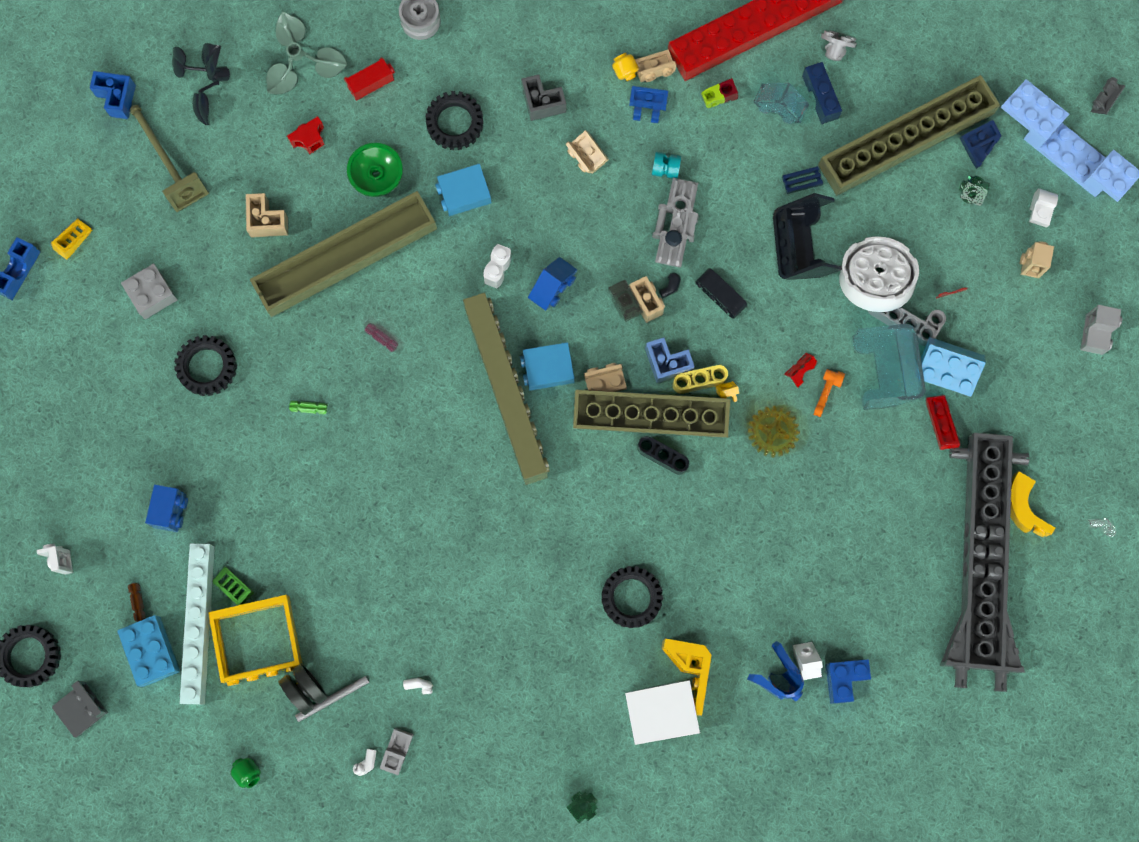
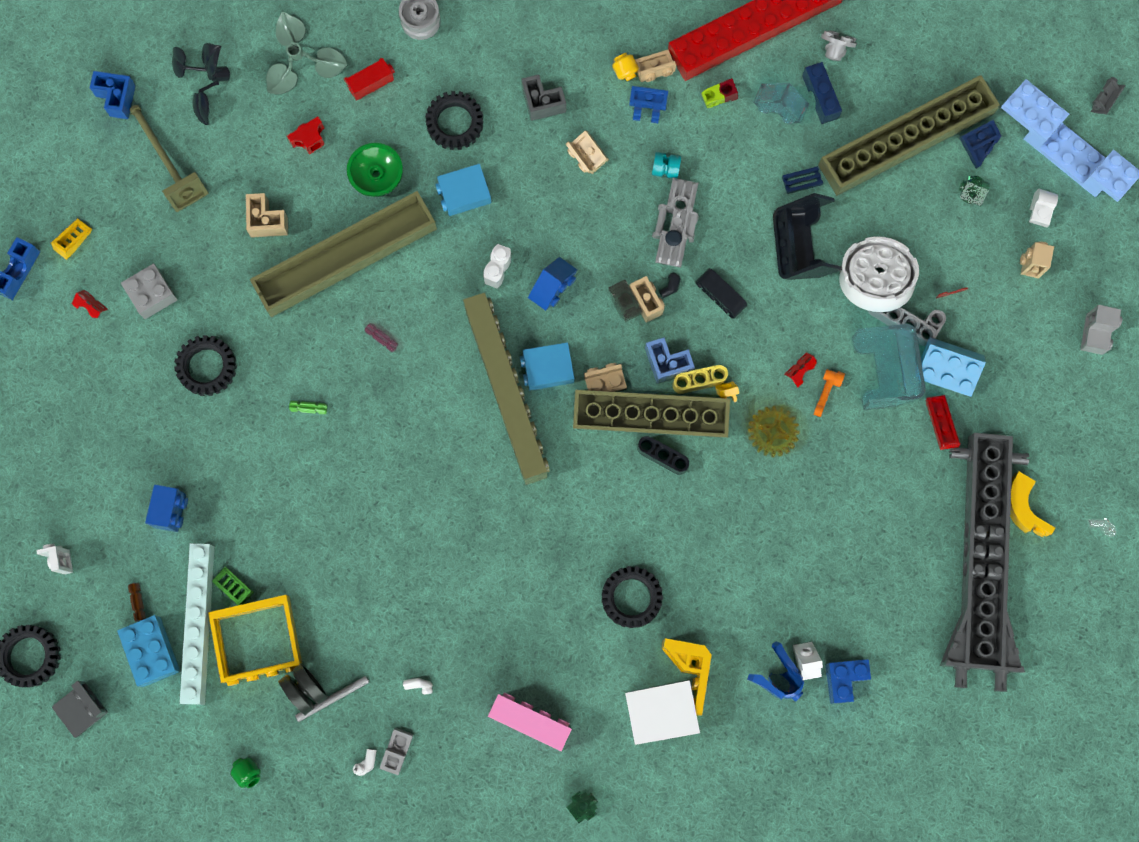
none -> red piece [72,290,108,318]
none -> bright pink brick [488,693,572,752]

